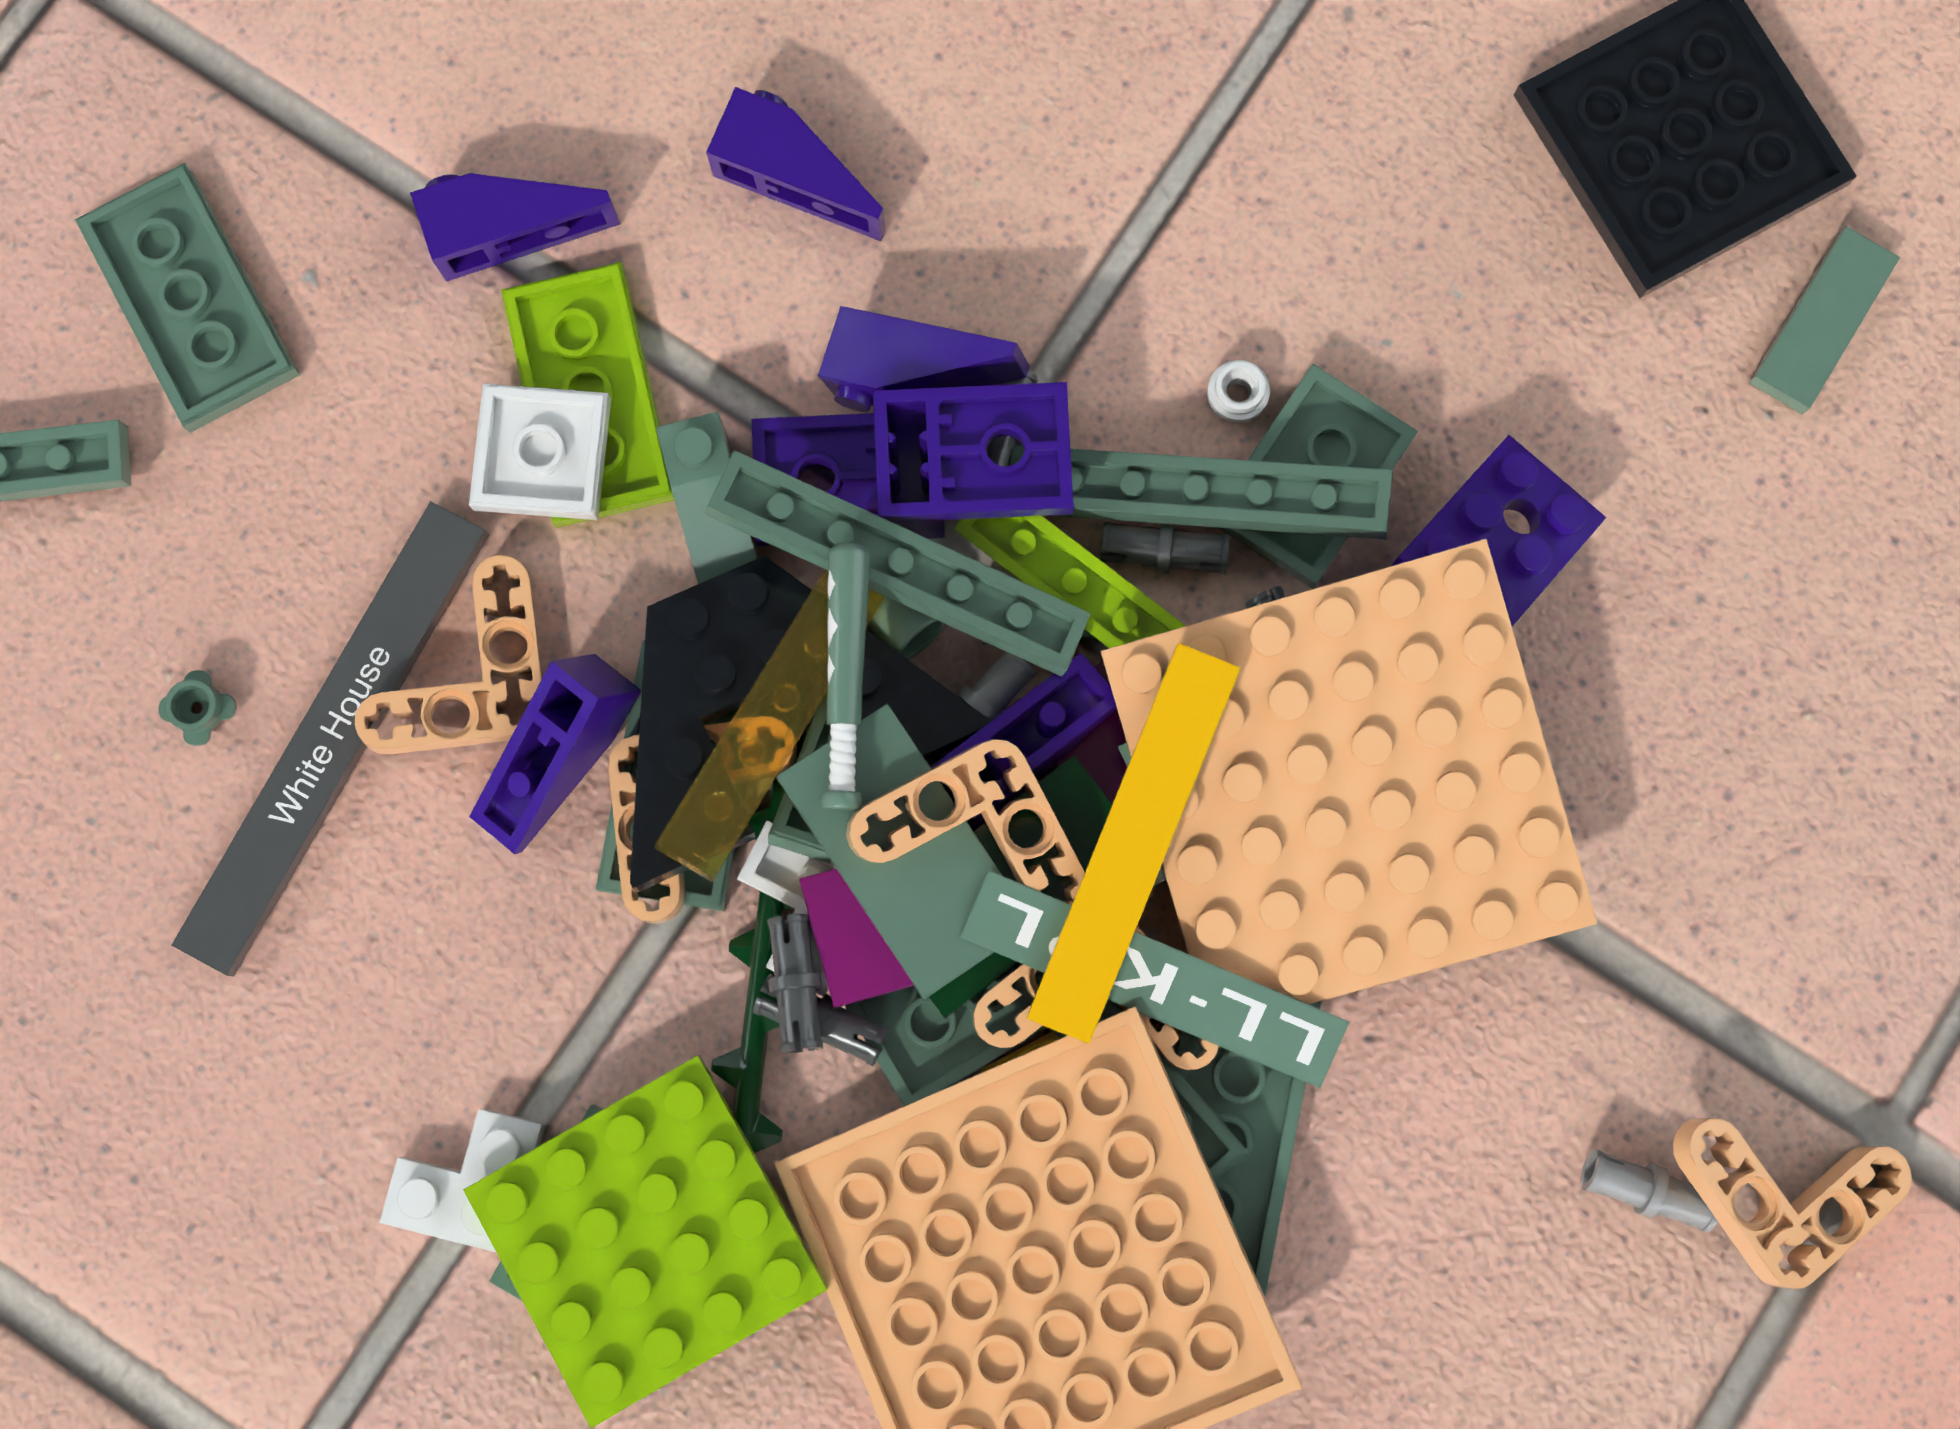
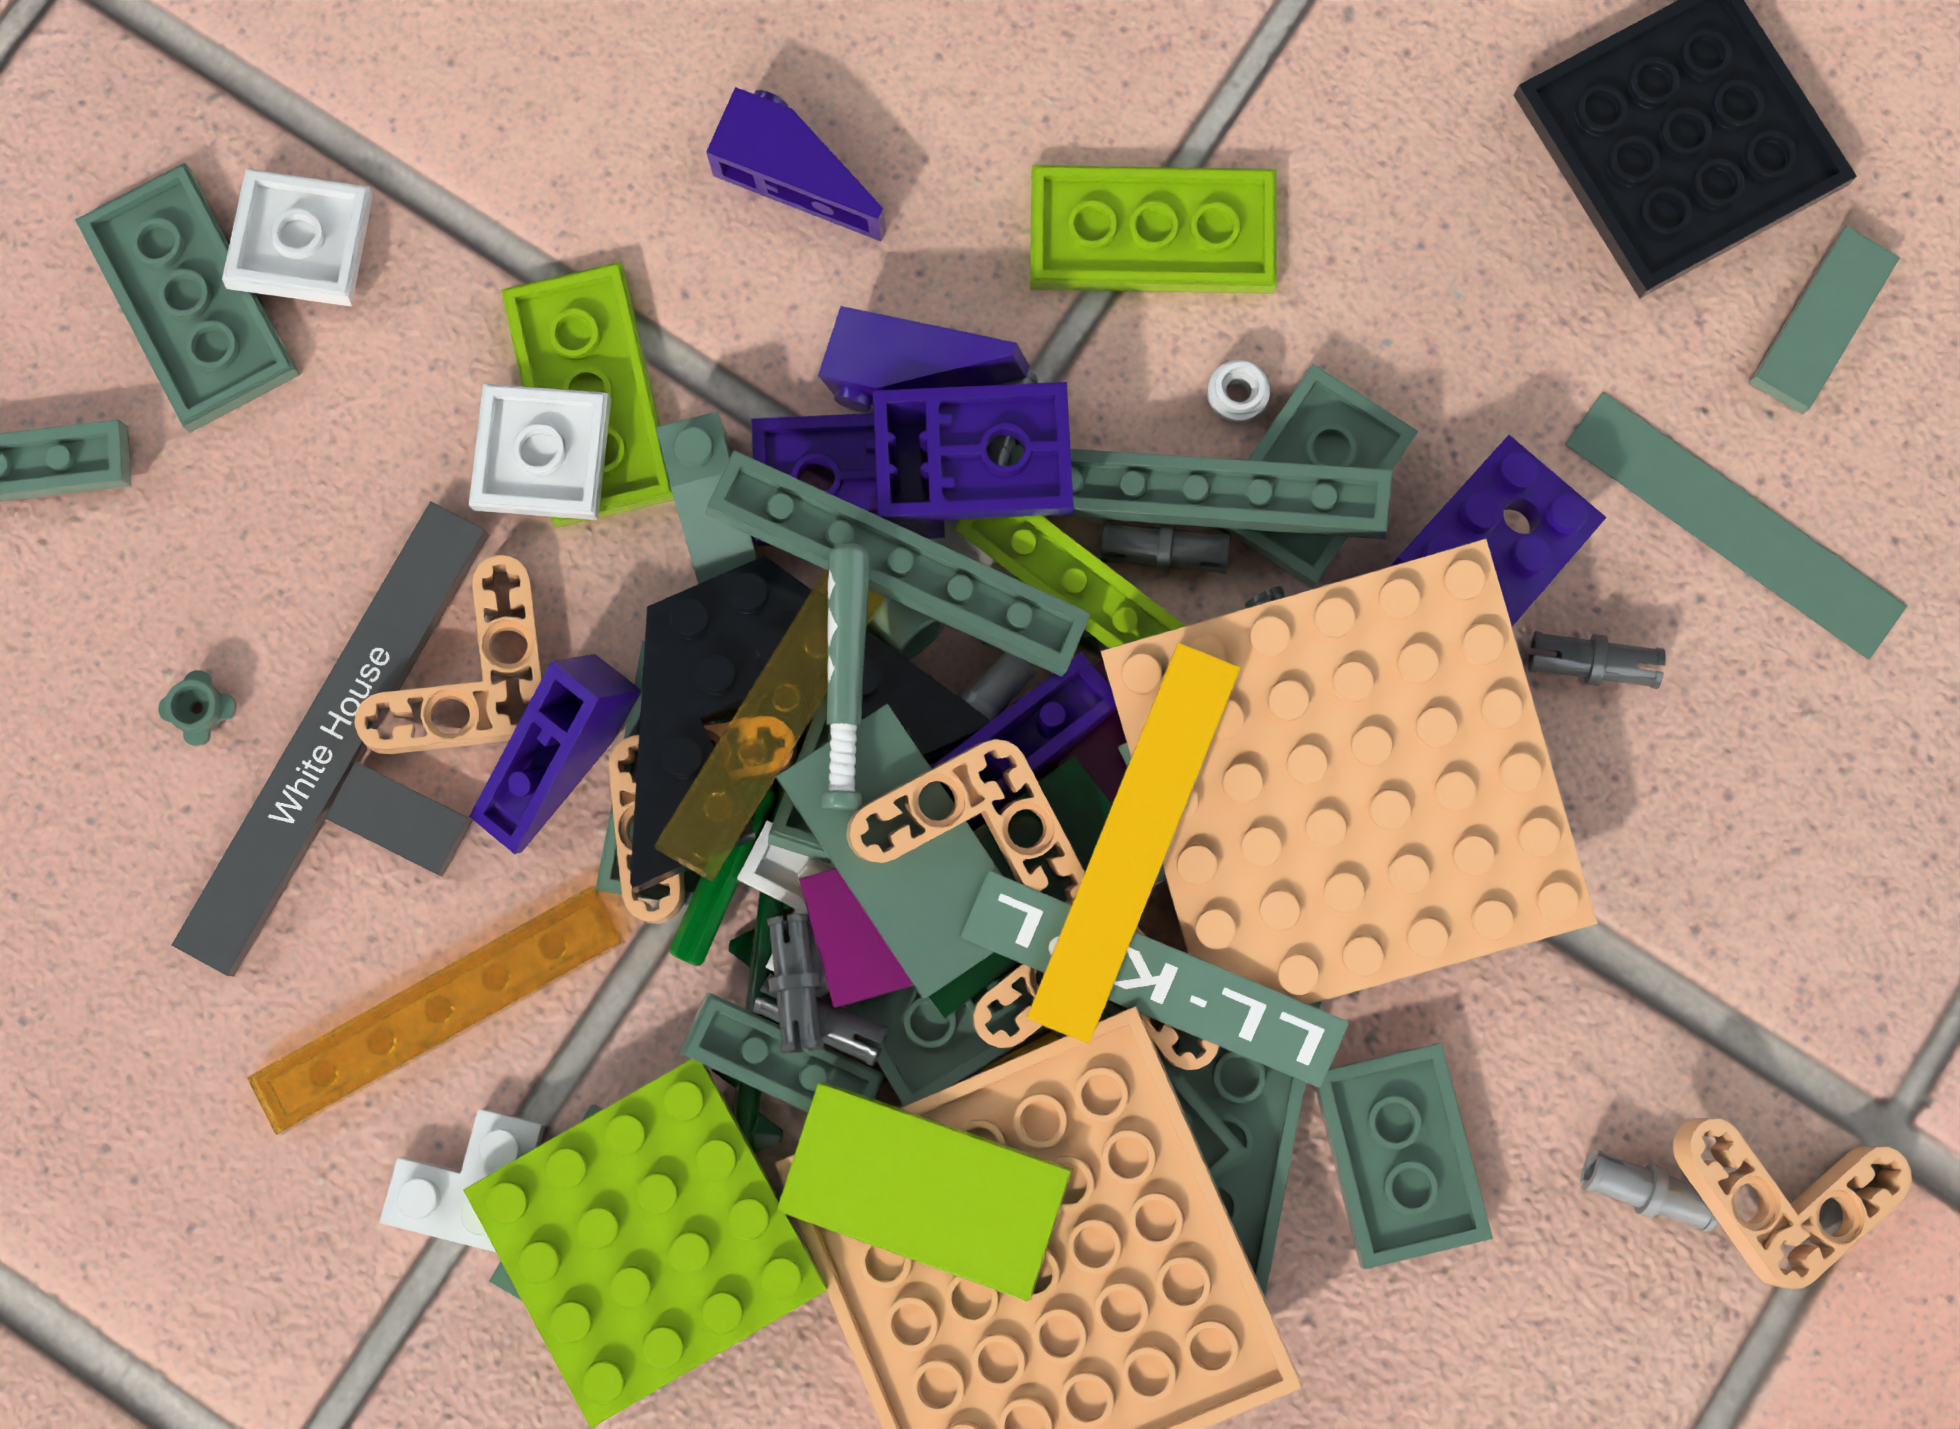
dark purple slope [410,173,620,282] -> none
none -> white plate [222,169,373,307]
none -> clear yellow tile [247,886,626,1135]
none -> dark grey tile [325,761,473,877]
none -> green axle [670,780,775,966]
none -> sand green tile [678,992,885,1113]
none -> lime tile [777,1082,1073,1302]
none -> lime tile [1030,165,1277,294]
none -> sand green plate [1315,1043,1493,1269]
none -> dark grey pin [1528,631,1666,689]
none -> sand green sticker [1565,392,1907,660]

